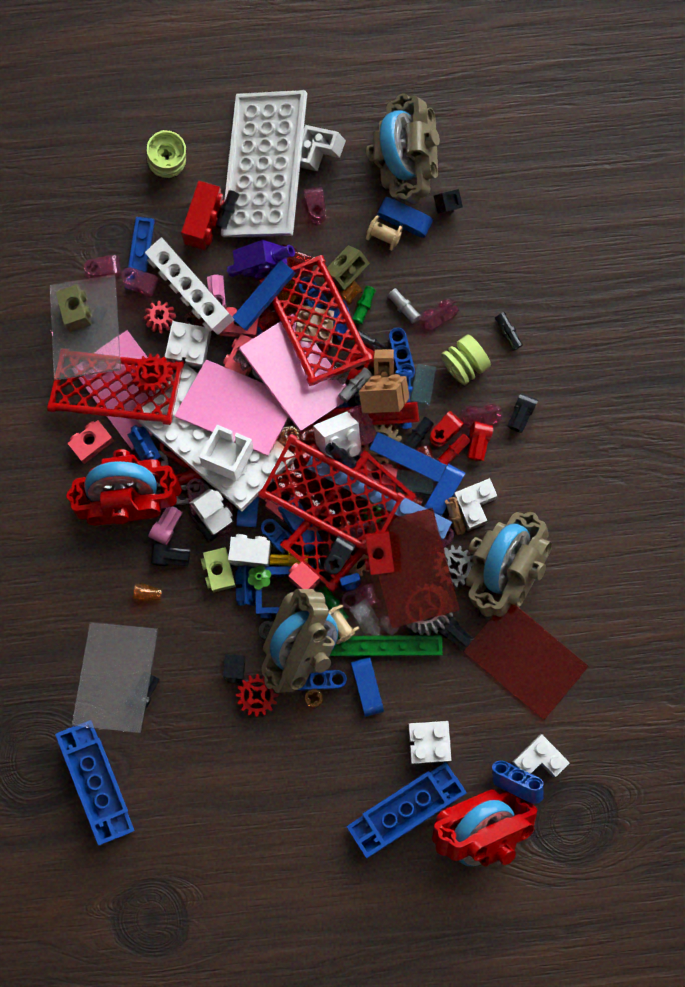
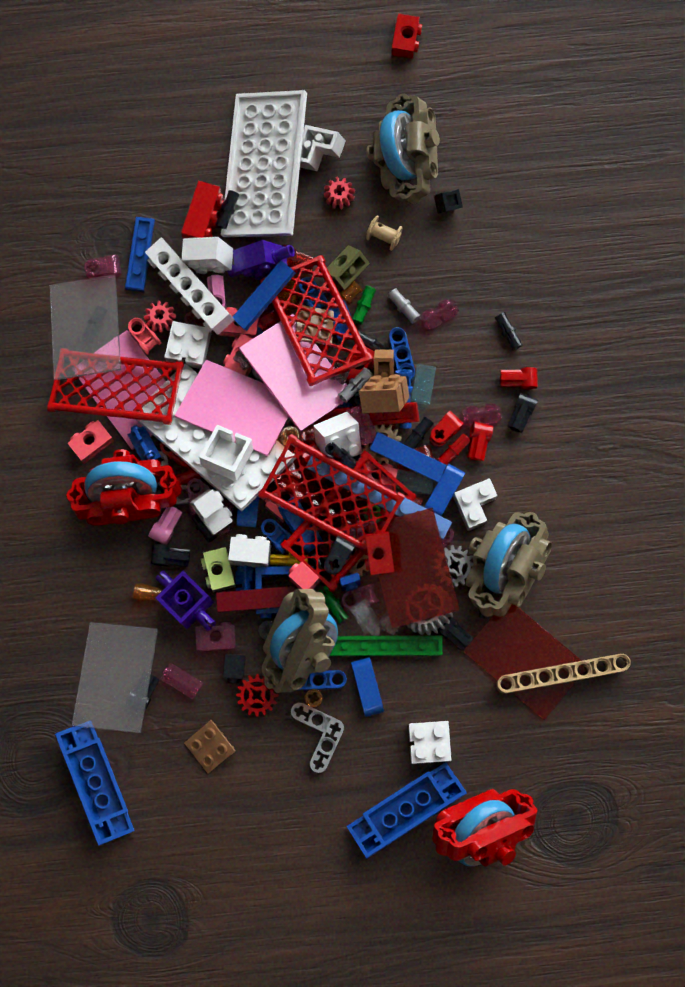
olive brick [56,284,92,332] -> none
clear pink piece [121,267,159,297] -> none
red gear [131,354,174,394] -> none
yellowish green wheel [147,130,186,178] -> none
bright green plant [248,565,271,590] -> none
clear pink piece [303,186,326,224] -> none
tan hose [328,605,359,644] -> none
blue beam [377,197,433,238] -> none
yellowish green wheel [441,334,491,386] -> none
medium nougat axle [445,497,466,535] -> none
blue beam [492,761,544,804] -> none
white brick [512,734,569,777] -> none
none -> coral piece [128,318,162,355]
none -> dark purple brick [155,571,216,631]
none -> clear pink hinge [160,663,203,699]
none -> white piece [181,237,233,274]
none -> medium nougat hinge [184,720,236,774]
none -> clear pink brick [195,622,237,652]
none -> dark red tile [216,586,295,613]
none -> light grey beam [291,703,344,773]
none -> coral gear [324,177,355,210]
none -> red brick [391,13,422,59]
none -> tan beam [496,654,630,694]
none -> red piece [500,367,538,390]

